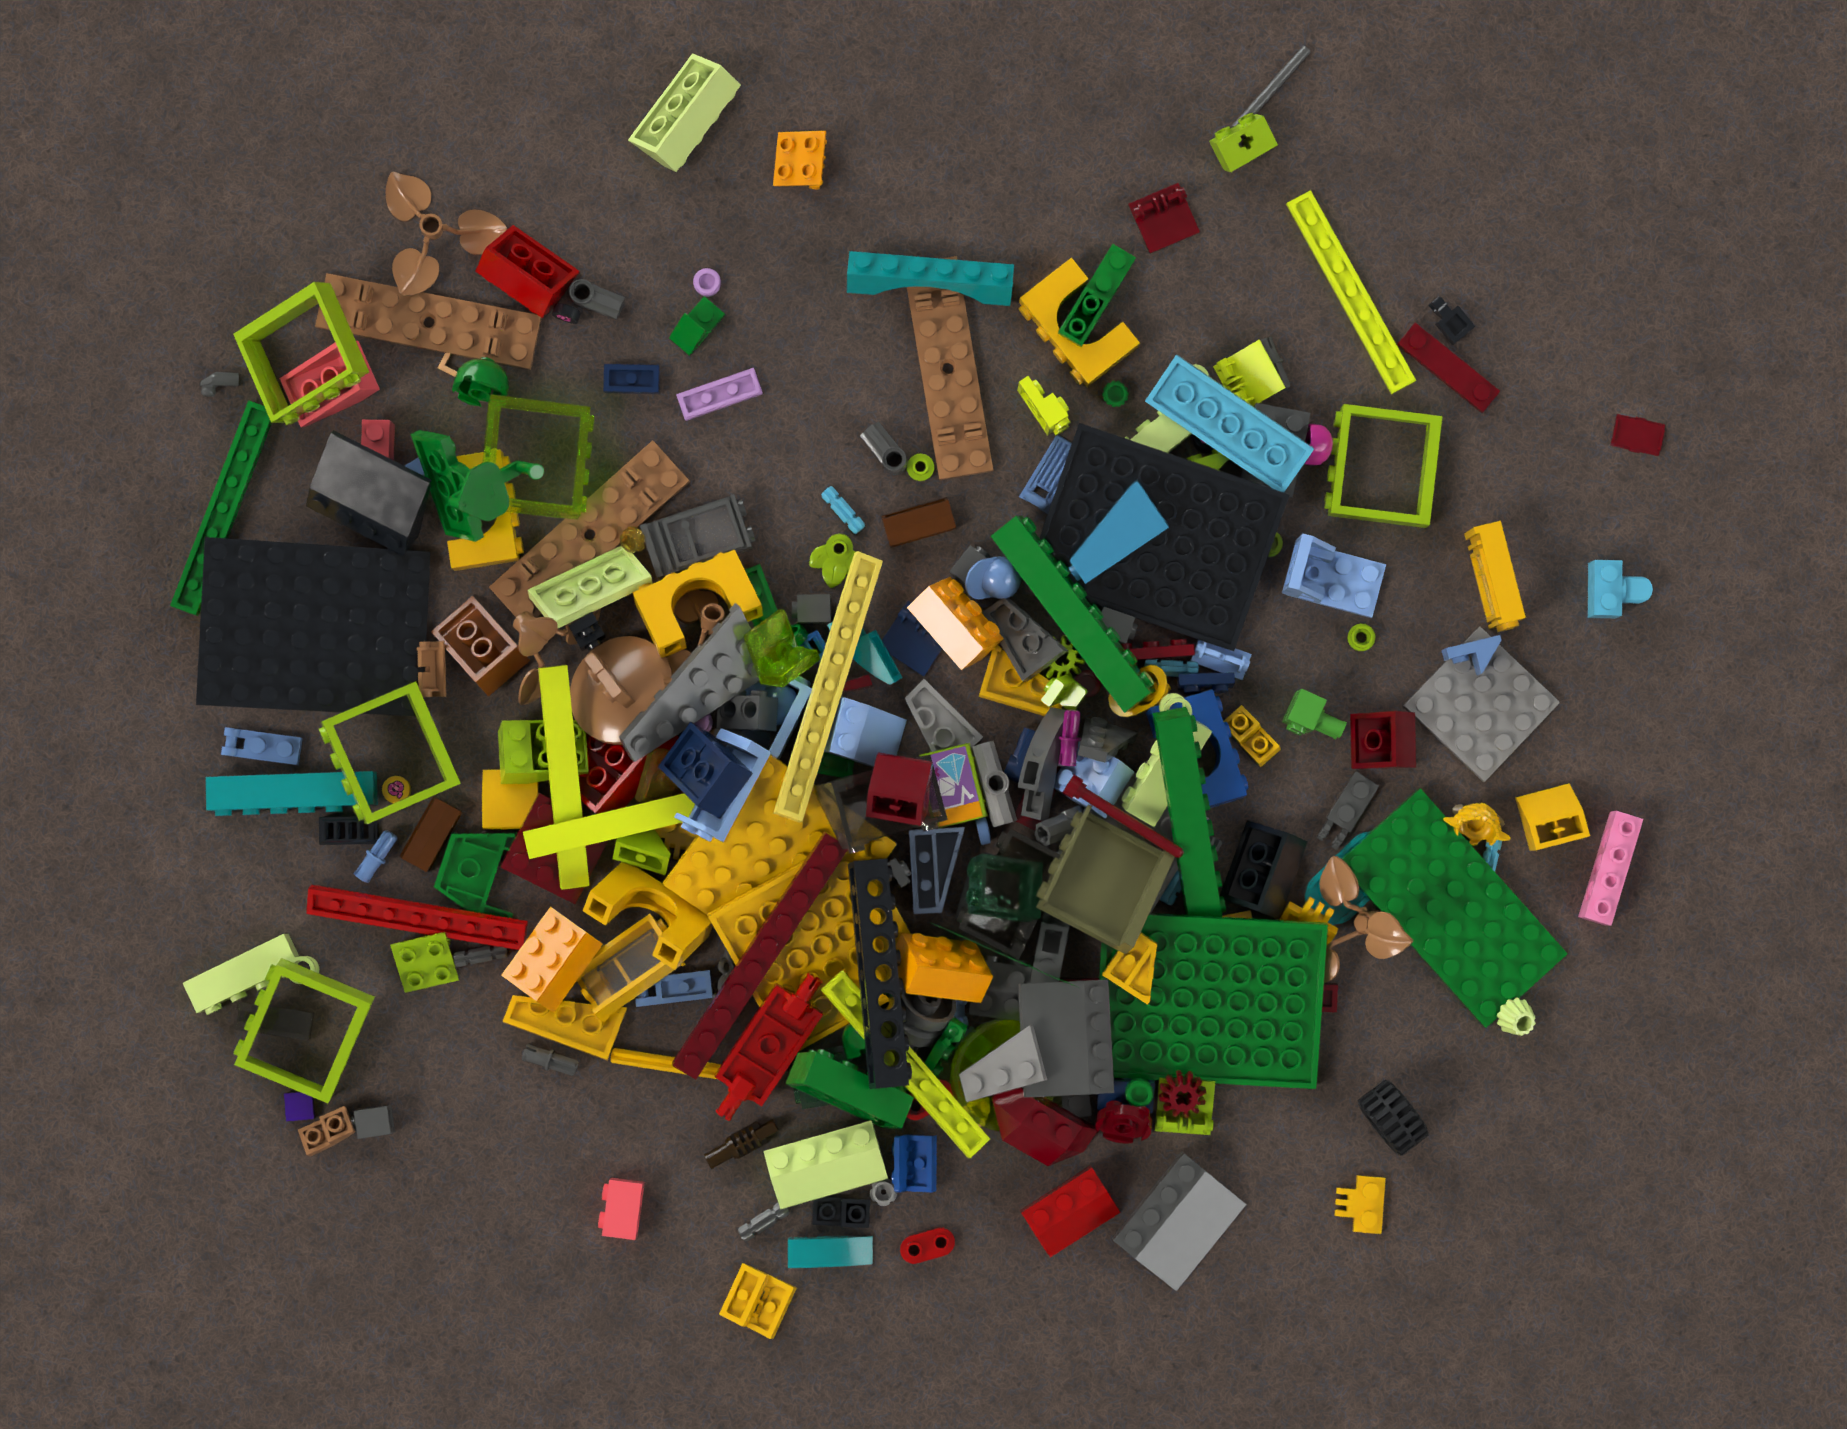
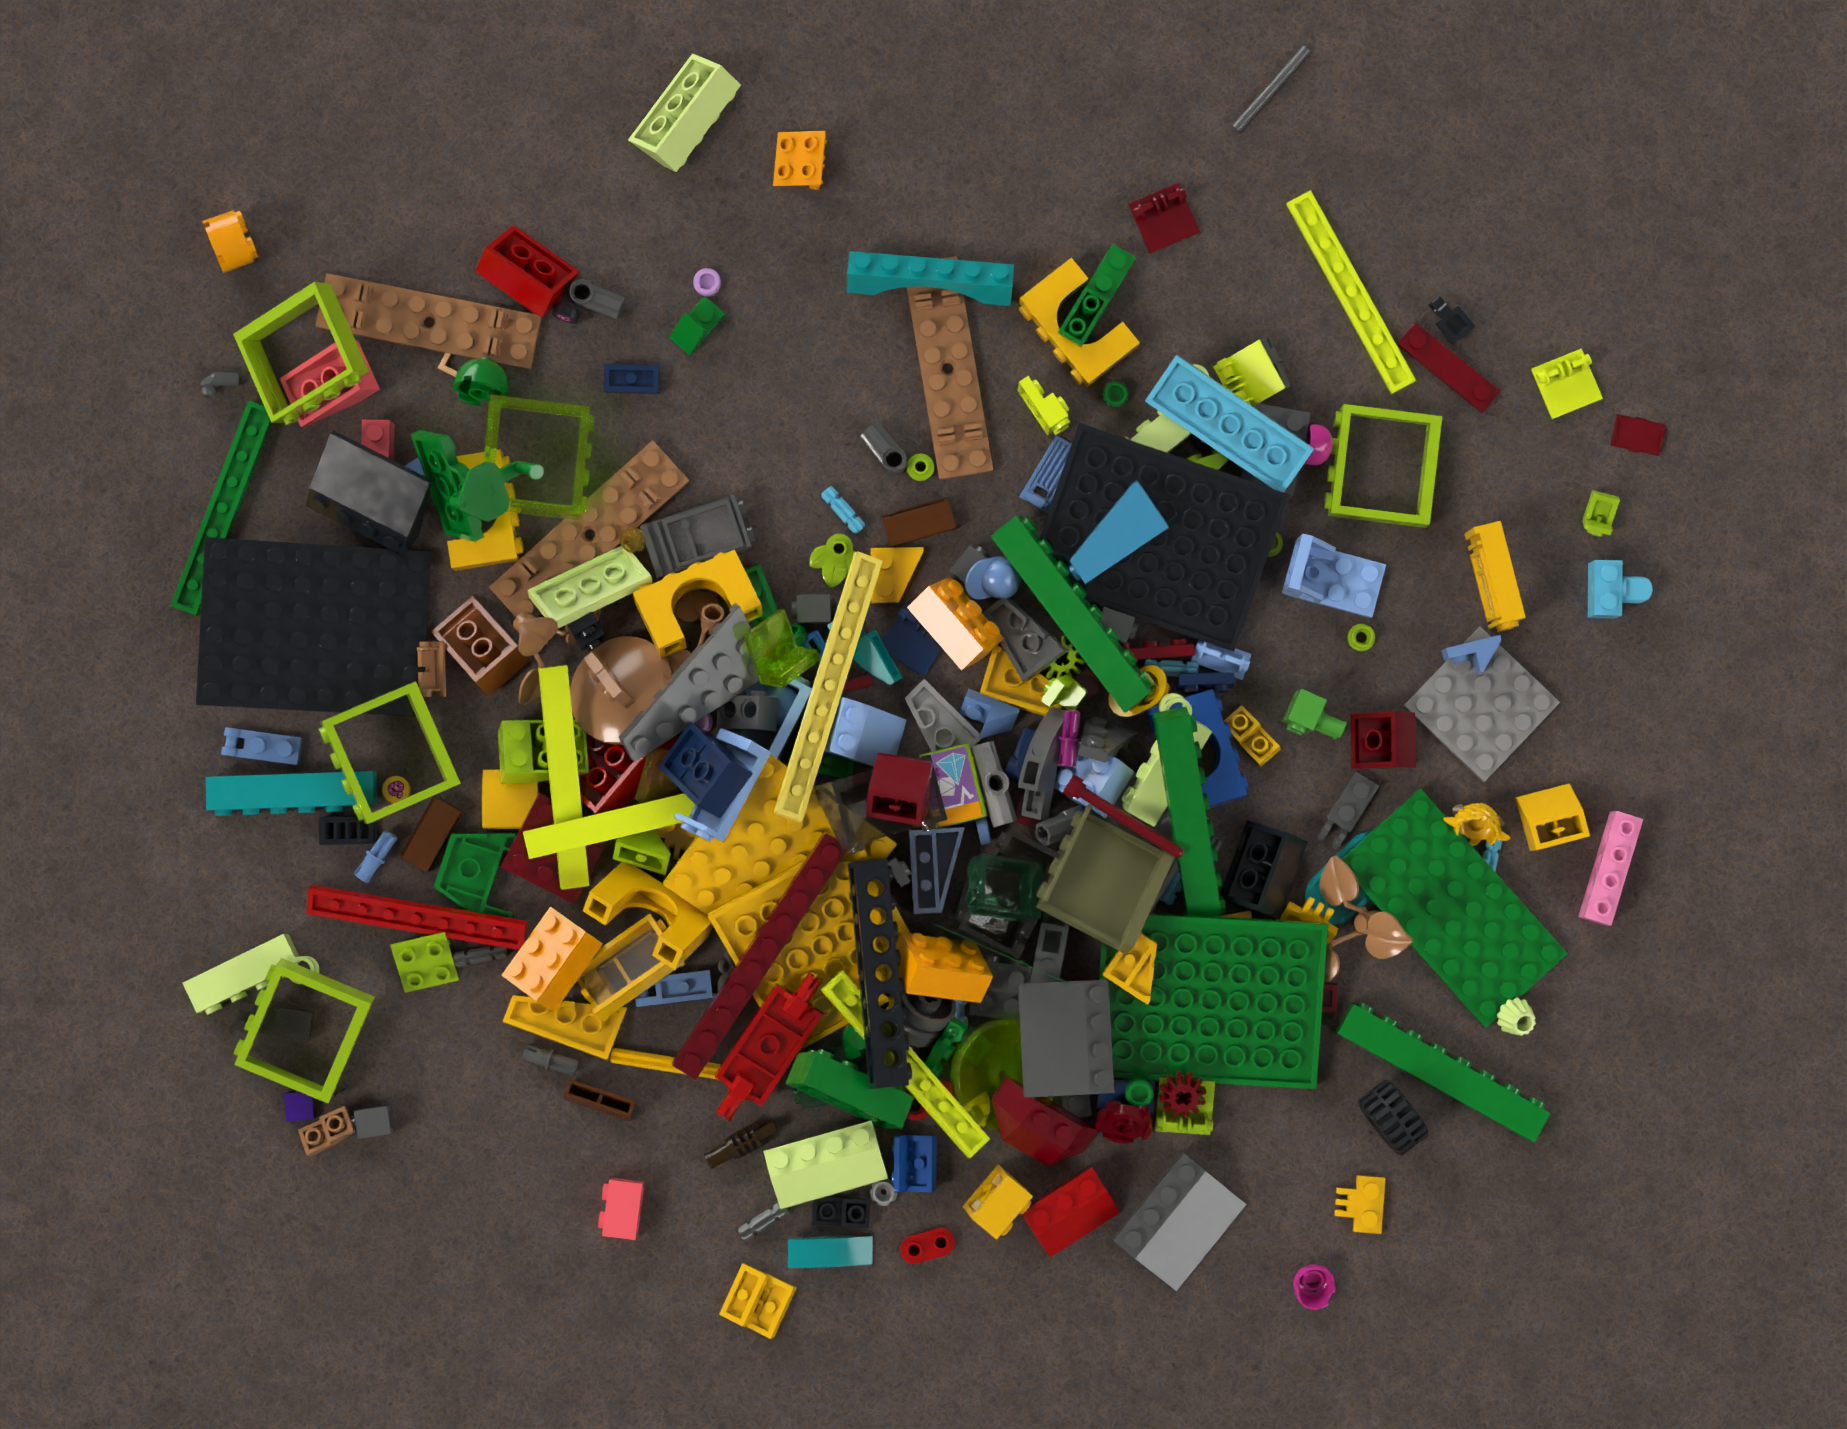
medium nougat plant [386,172,507,296] -> none
lavender tile [676,368,763,421] -> none
light grey wing [959,1025,1047,1102] -> none
lime brick [1209,113,1278,172] -> none
none -> light orange brick [202,210,258,273]
none -> reddish brown piece [564,1079,637,1122]
none -> yellow wing [871,547,924,604]
none -> medium blue slope [959,689,1020,738]
none -> yellow slope [962,1164,1033,1240]
none -> dark pink hair [1293,1264,1336,1310]
none -> green brick [1335,1002,1550,1143]
none -> neon yellow hinge [1531,348,1603,419]
none -> lime bracket [1582,490,1620,536]

